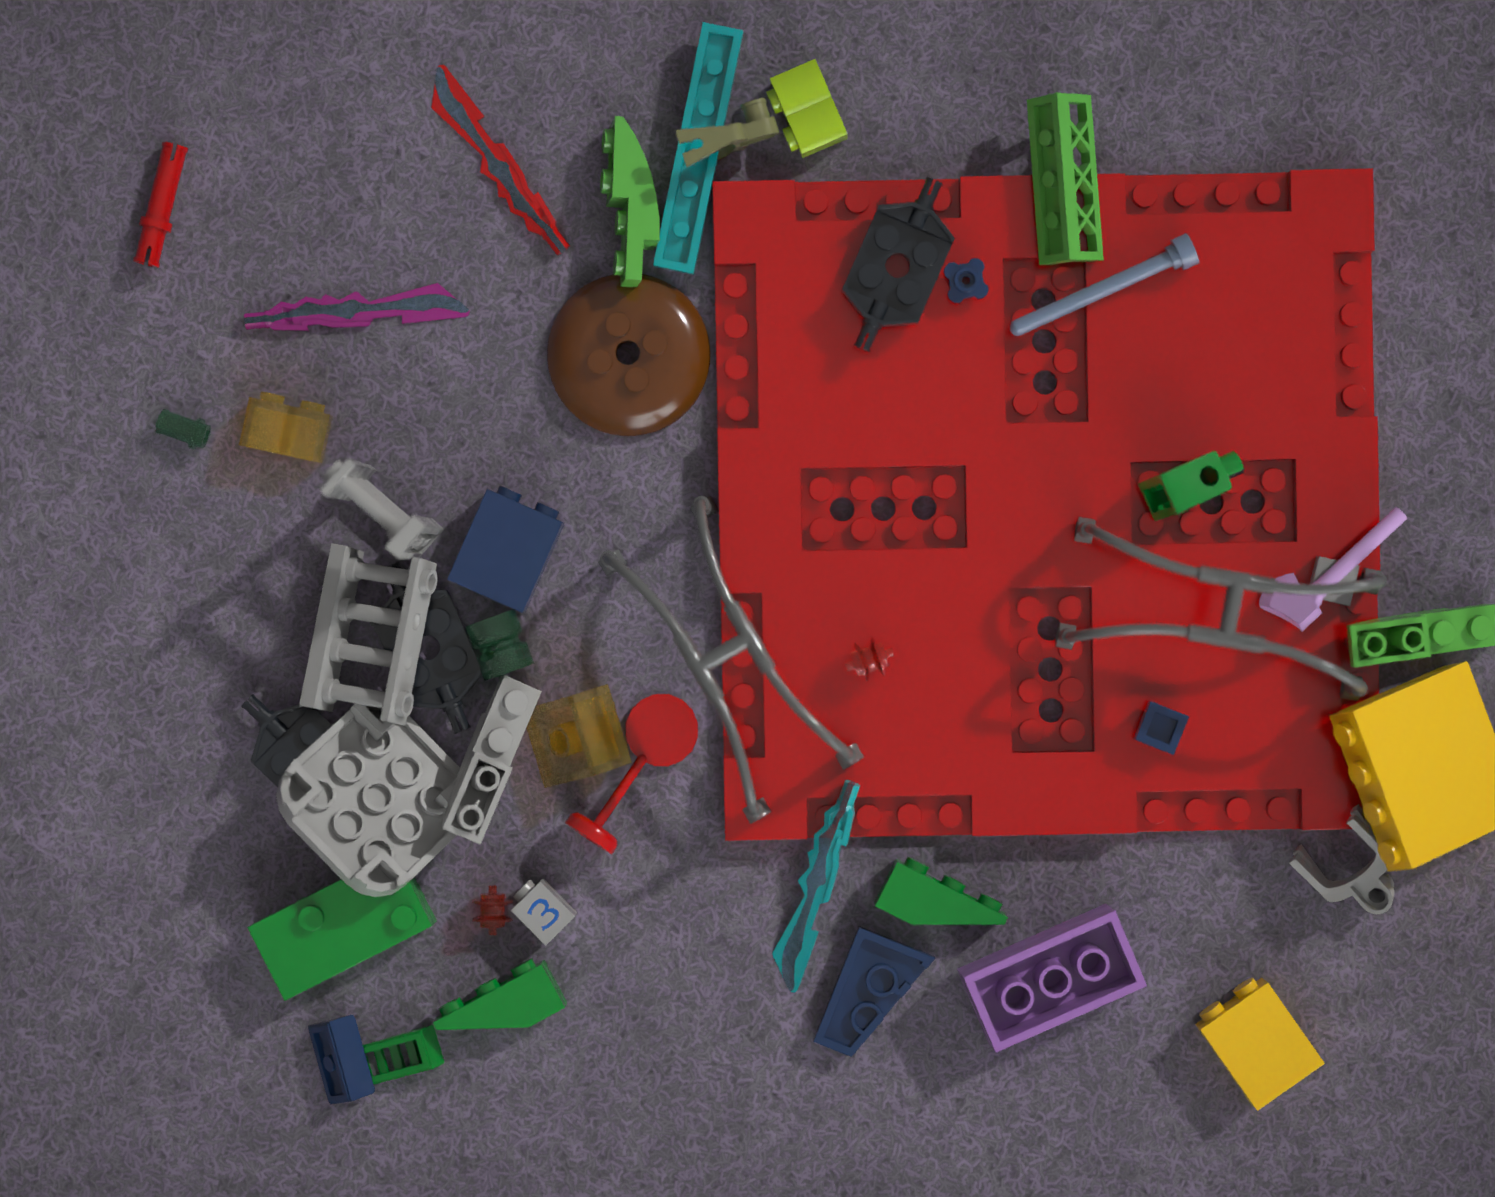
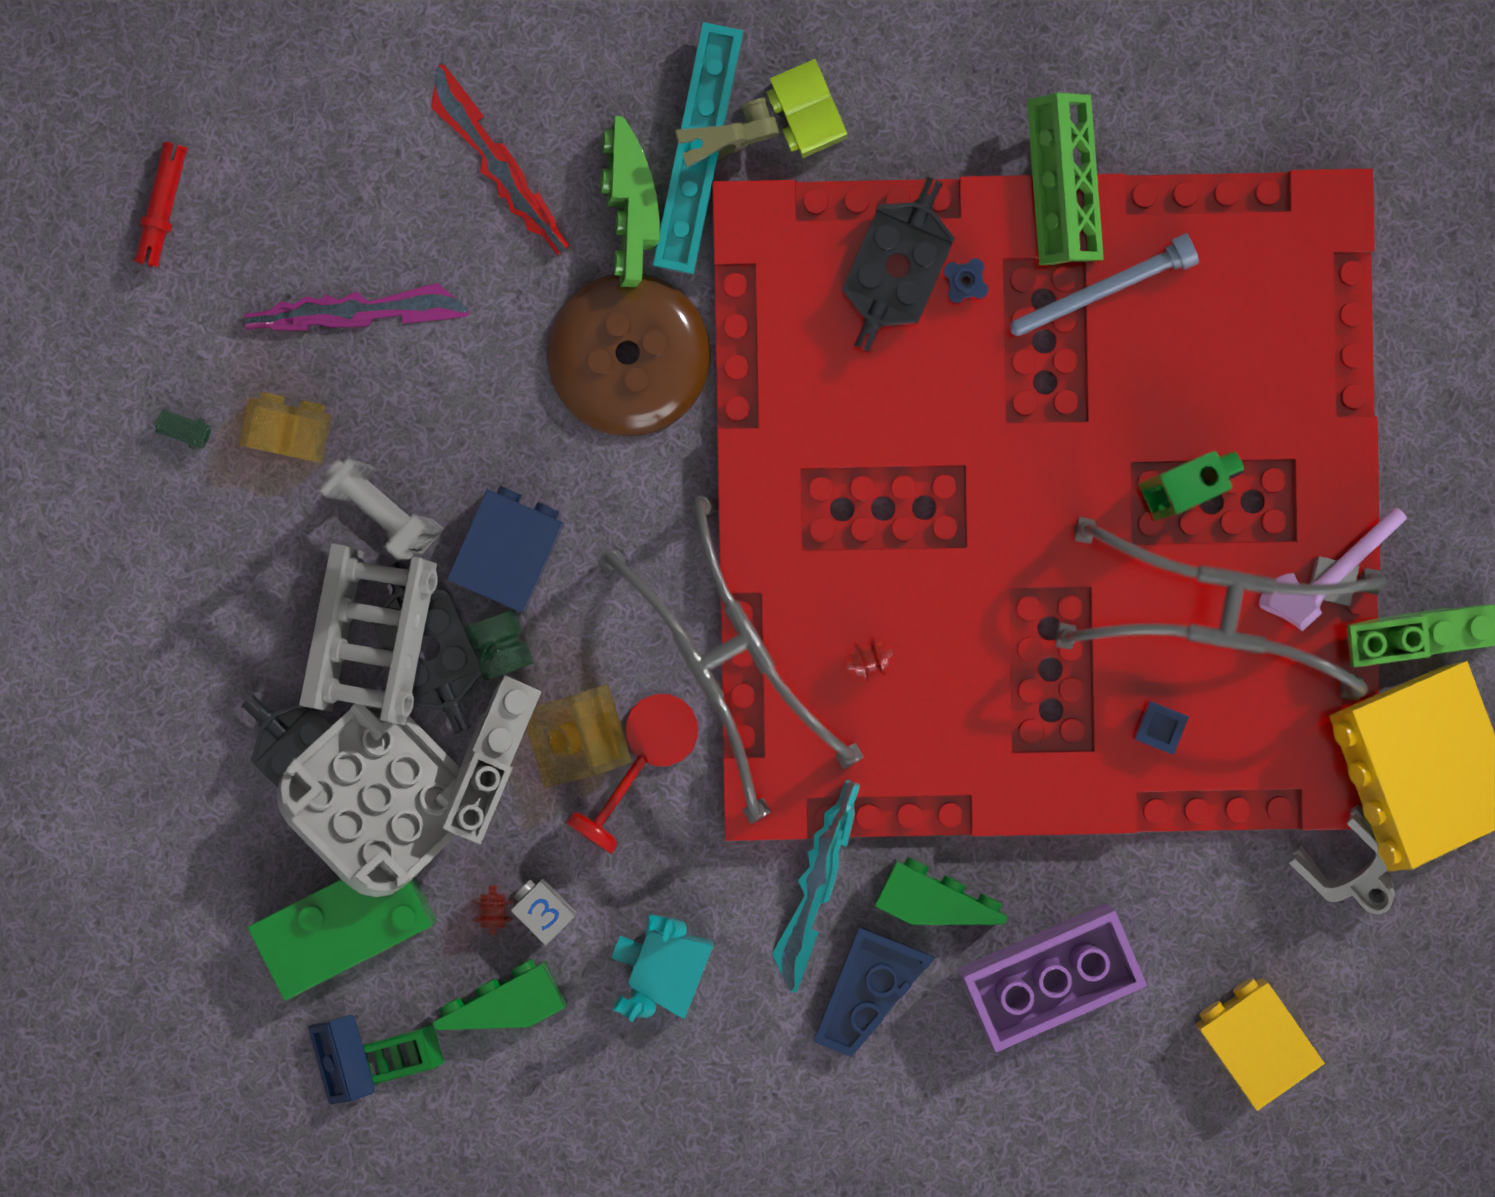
none -> teal torso [611,914,714,1022]

